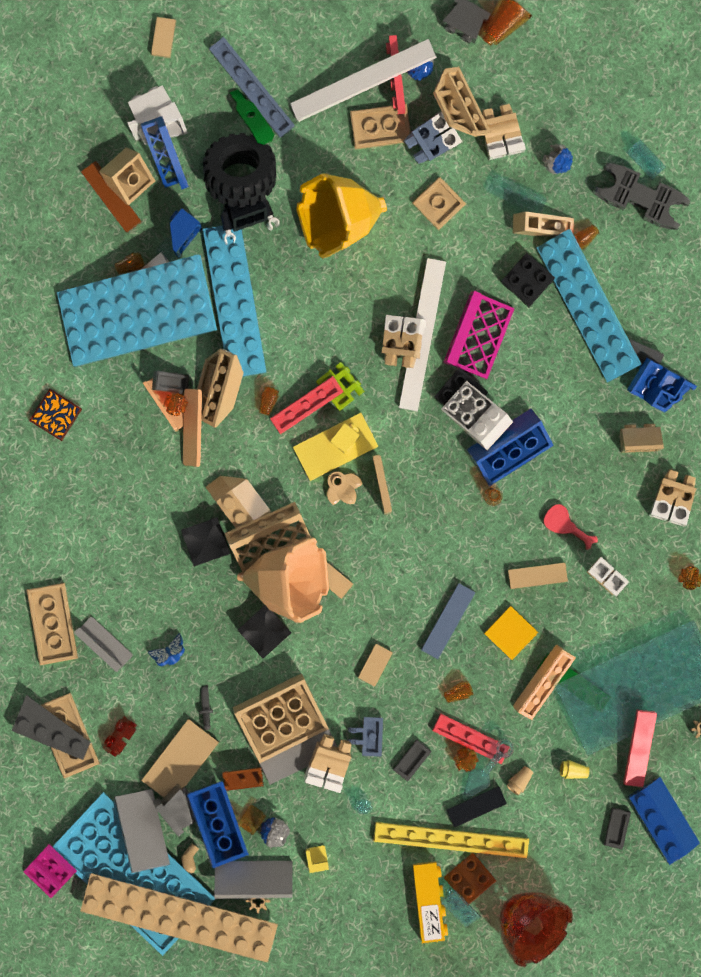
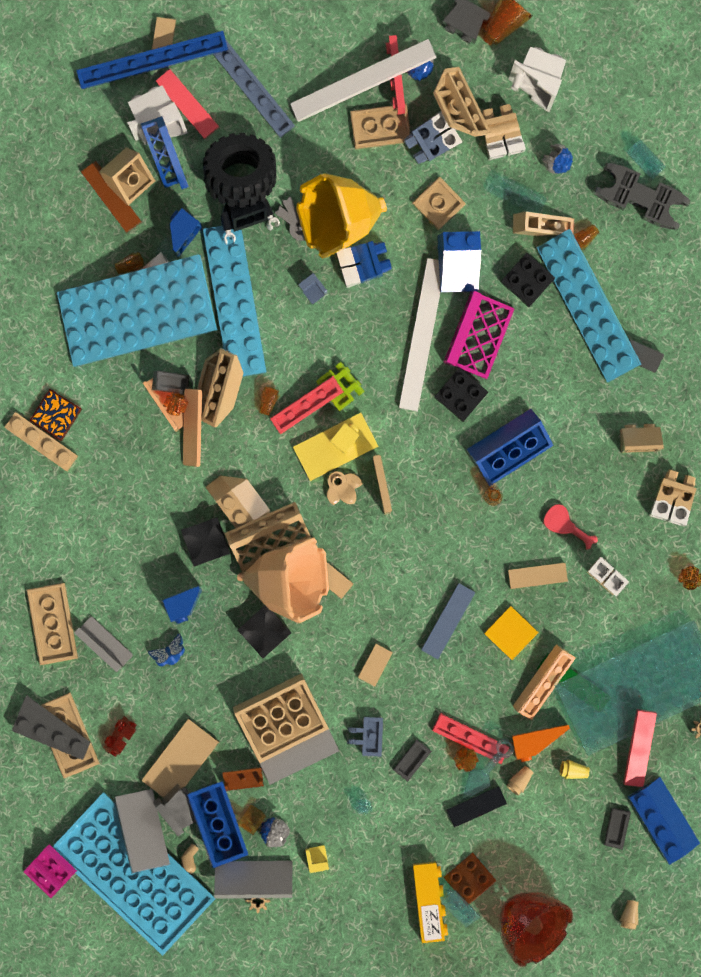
tan plate [80,873,278,963] -> none
dark grey piece [199,686,213,731] -> none
green piece [230,89,274,145] -> none
tan hips [304,734,351,793] -> none
light yellow tile [373,822,529,858] -> none
tan hips [381,315,427,368] -> none
white slope [441,381,513,450] -> none
clear orange cone [444,681,474,703] -> none
blue slope [627,358,697,412] -> none
none -> tan plate [4,412,78,472]
none -> blue plate [77,31,228,90]
none -> coral tile [156,69,219,139]
none -> blue slope [162,586,202,624]
none -> light grey piece [275,197,305,241]
none -> sand blue panel [298,273,327,304]
none -> blue hips [337,241,392,288]
none -> slope [437,231,481,293]
none -> white piece [508,47,566,112]
none -> orange slope [511,724,570,762]
none -> tan cone [620,900,639,930]

